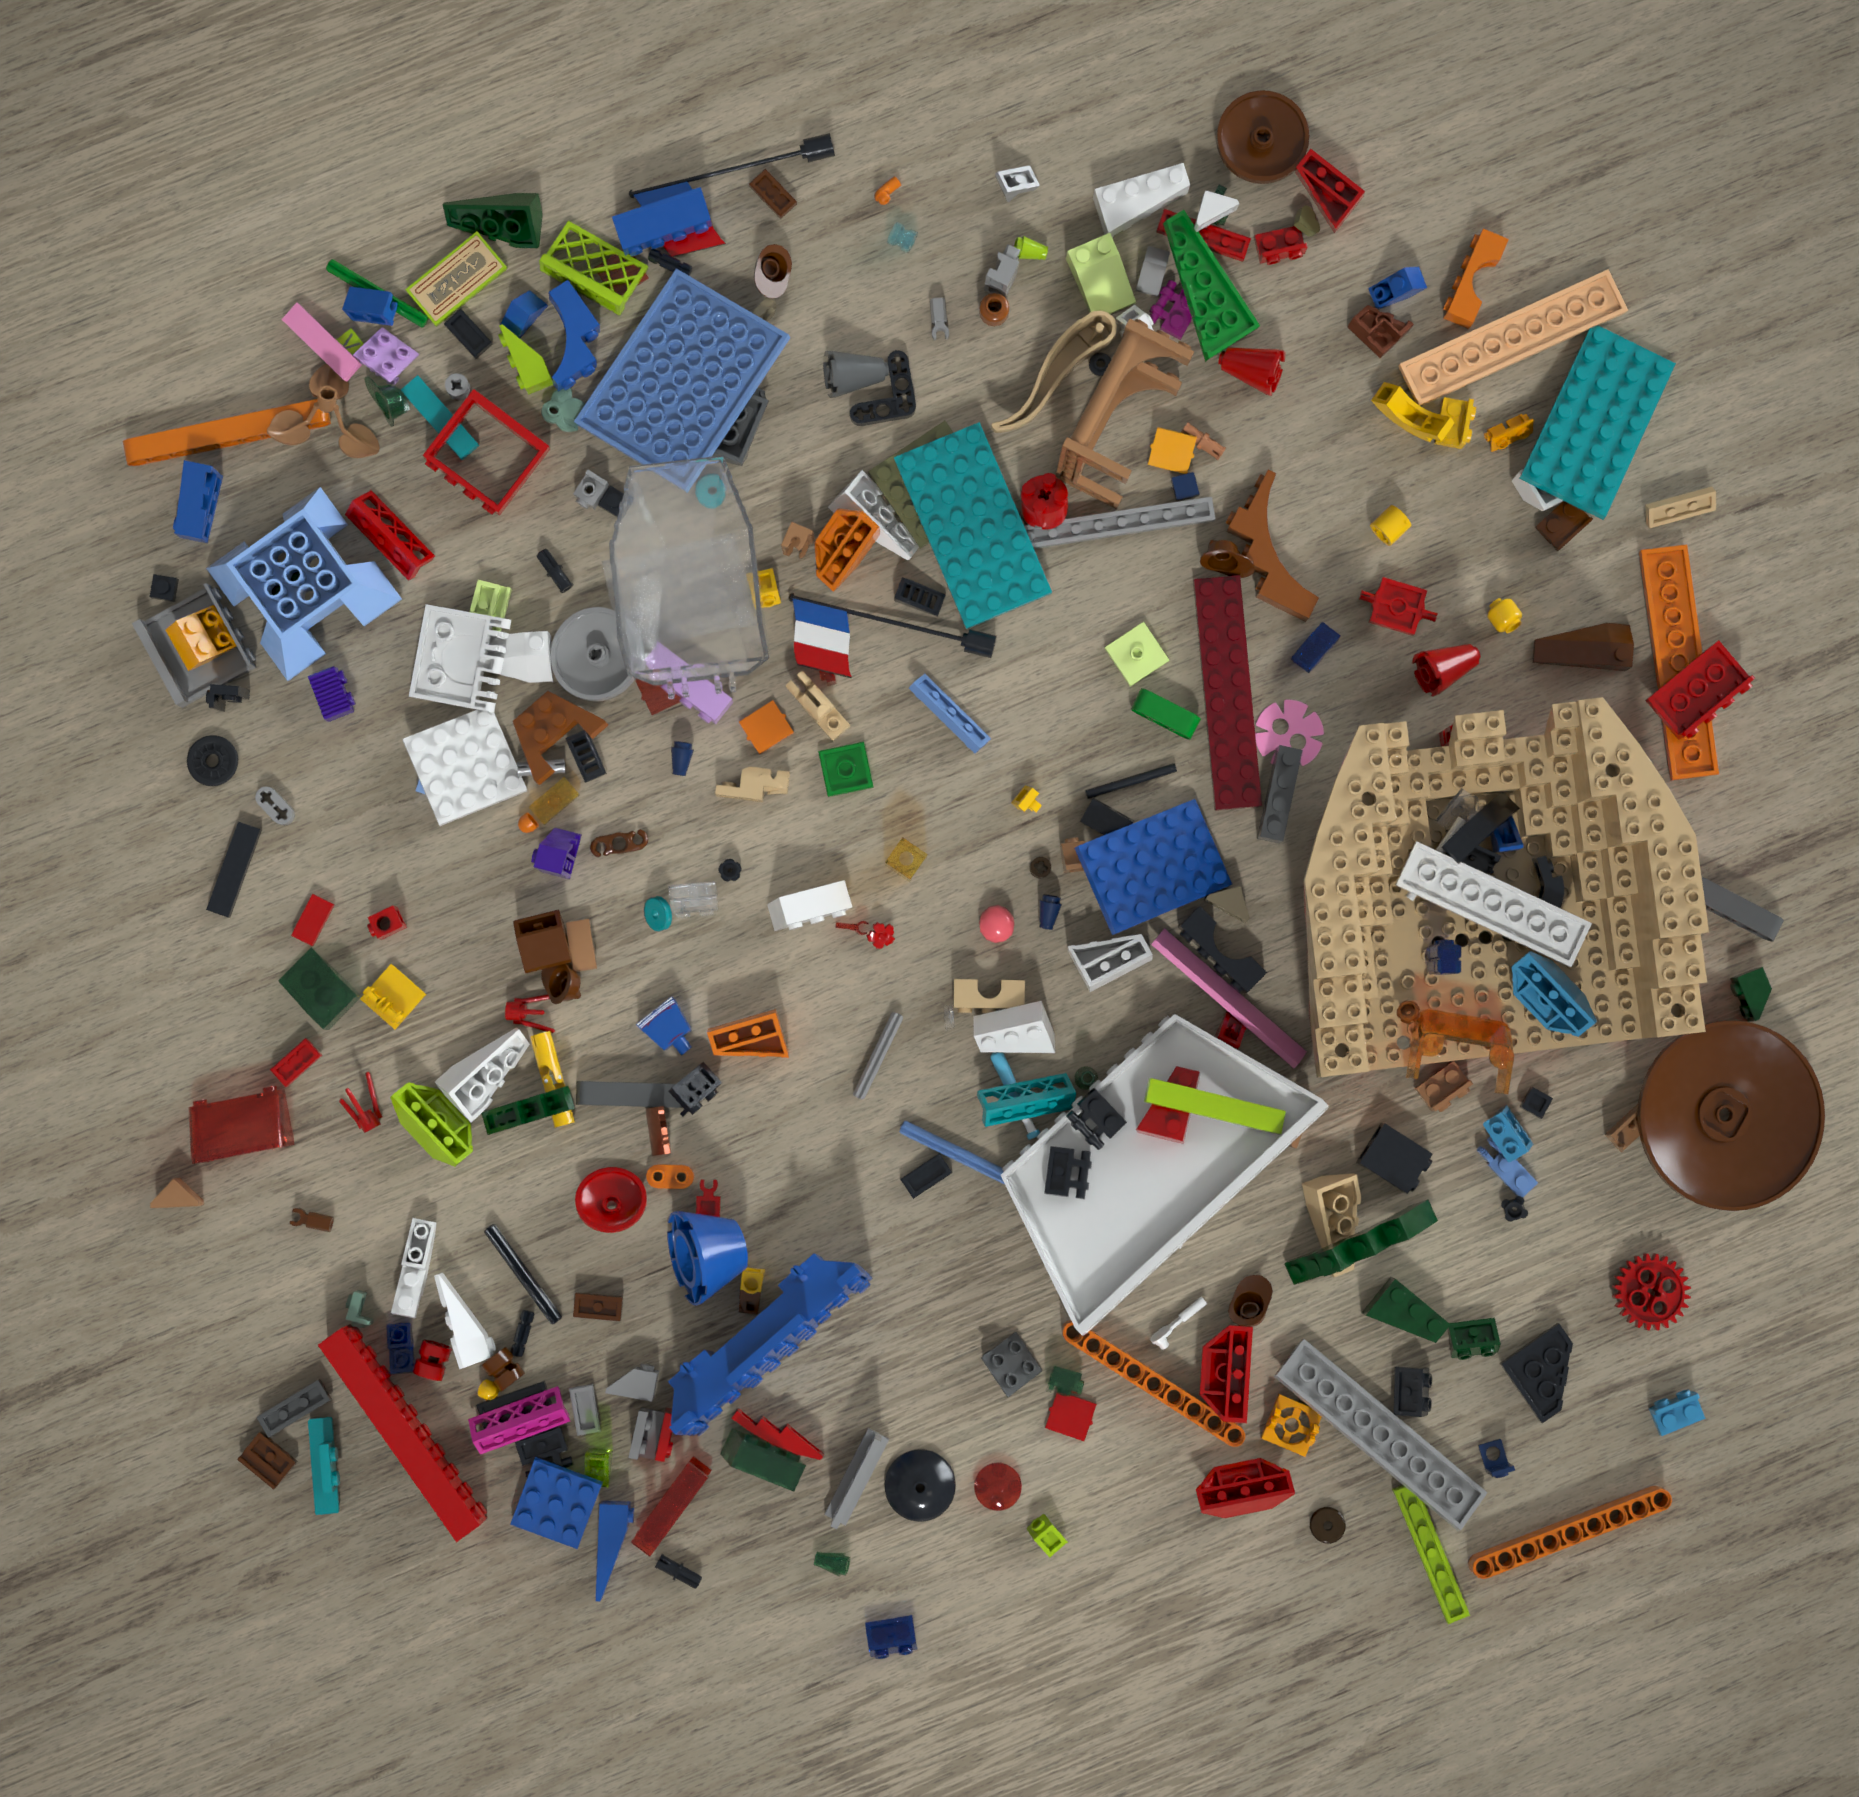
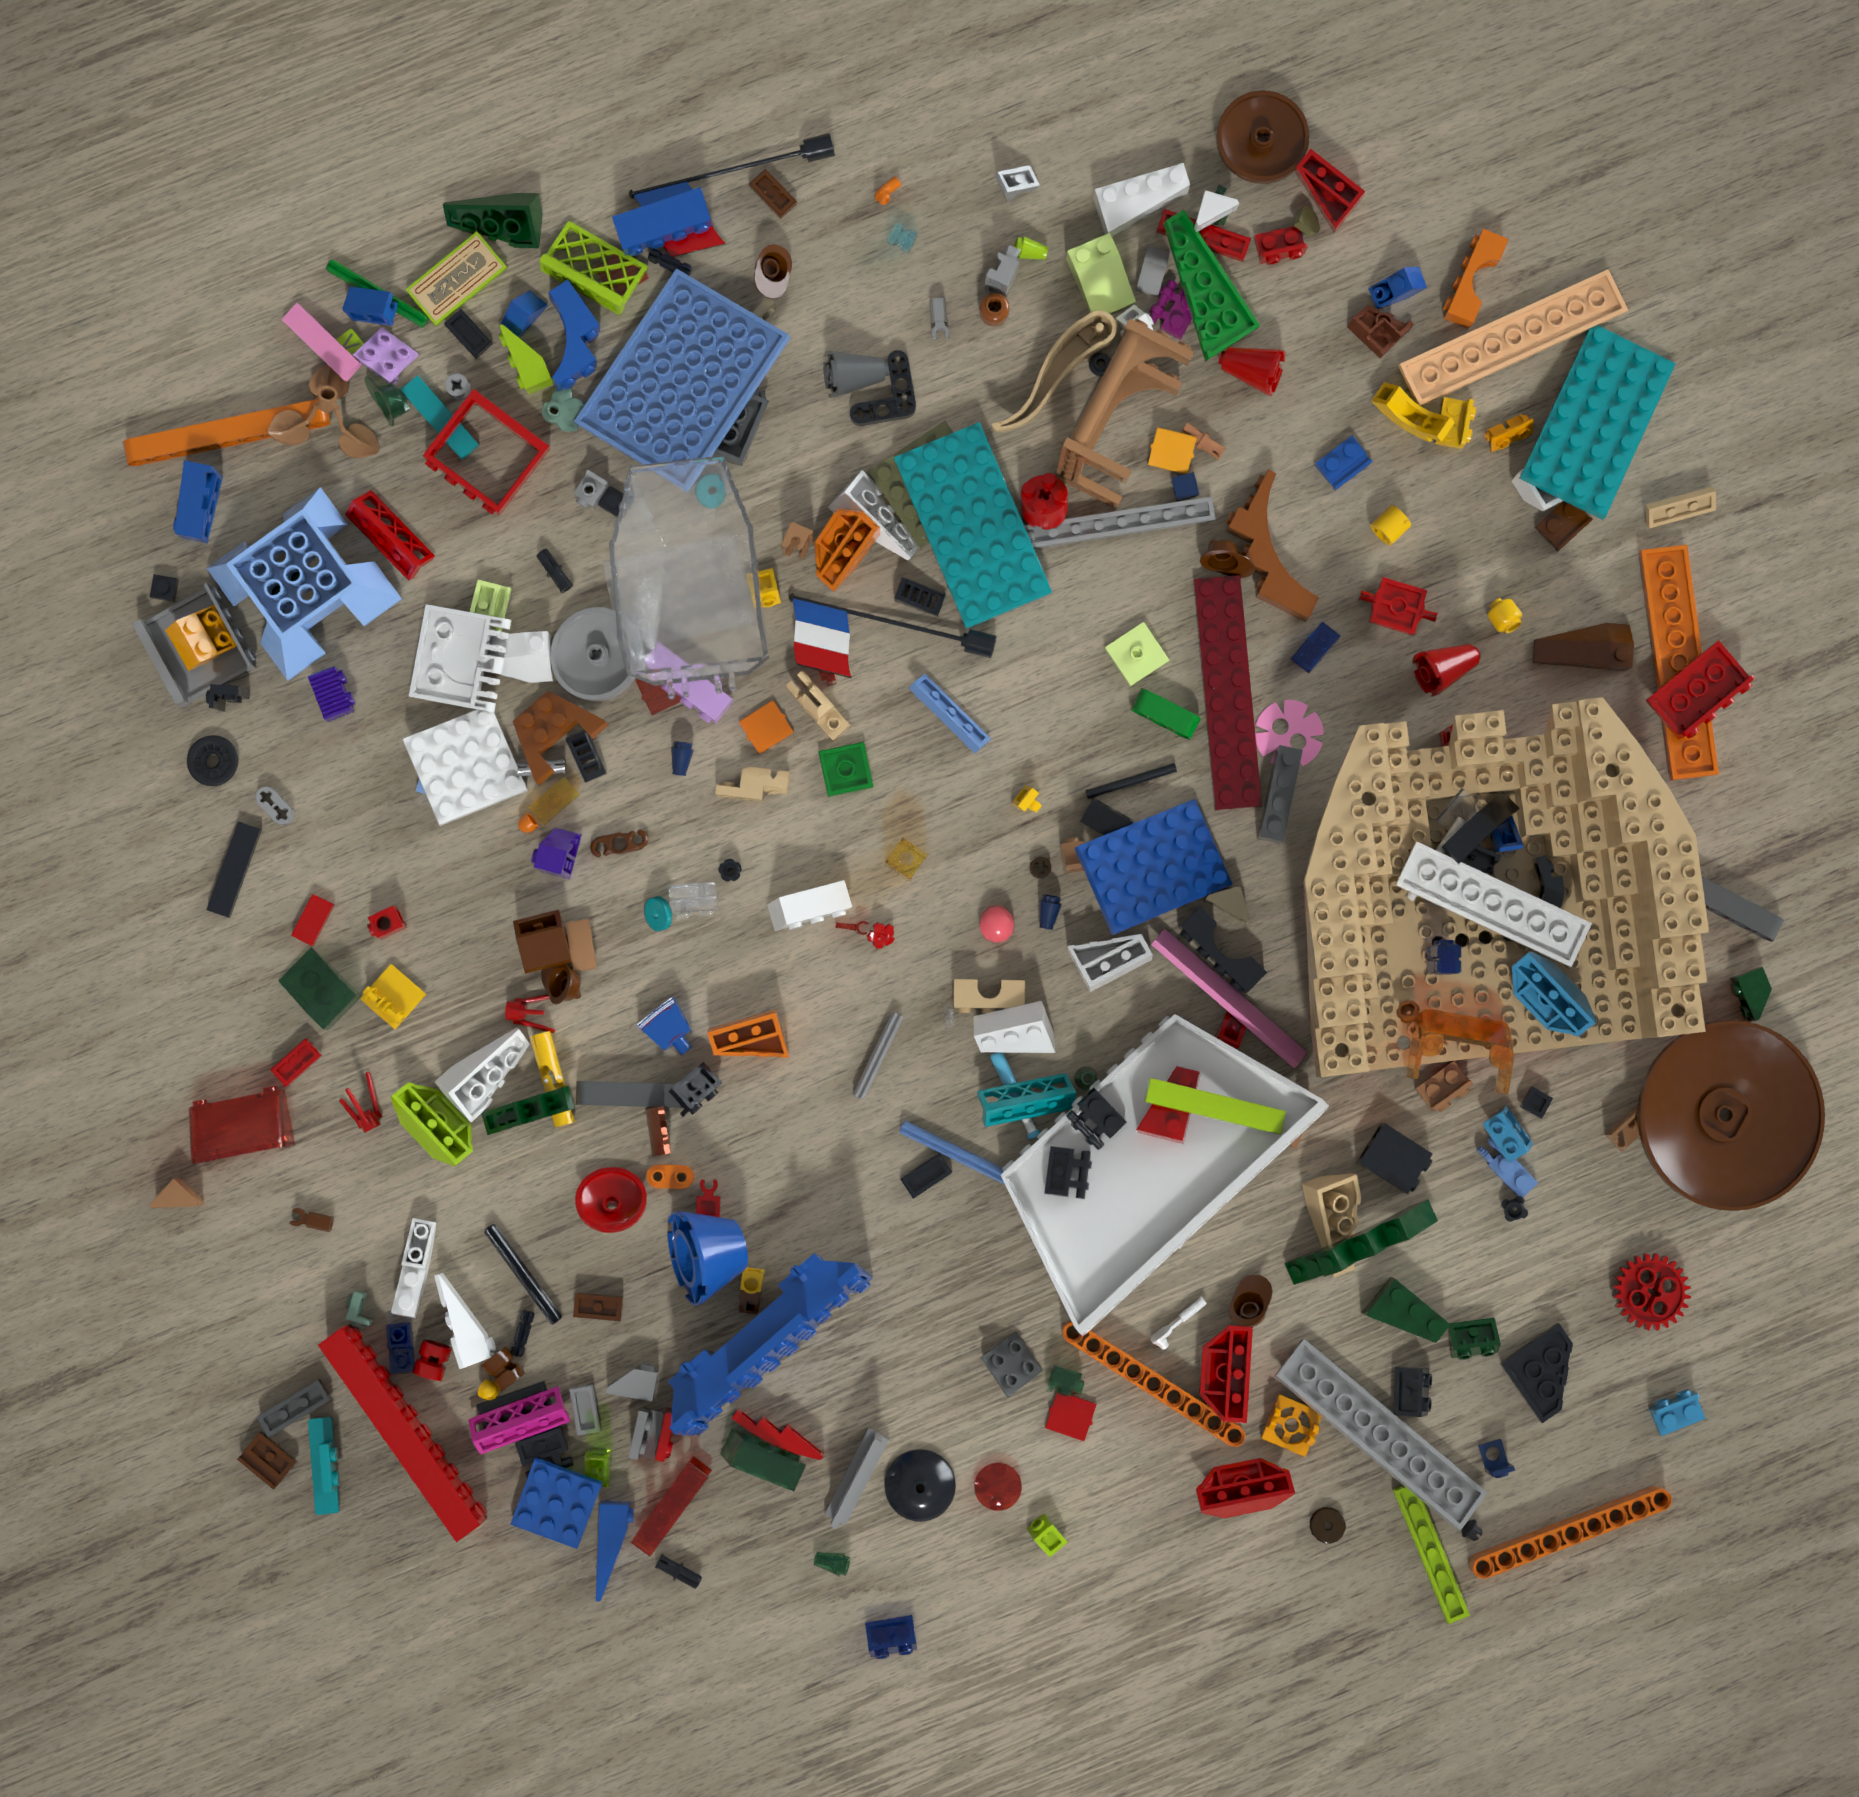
none -> blue plate [1315,435,1373,491]
none -> black piece [1461,1520,1483,1541]

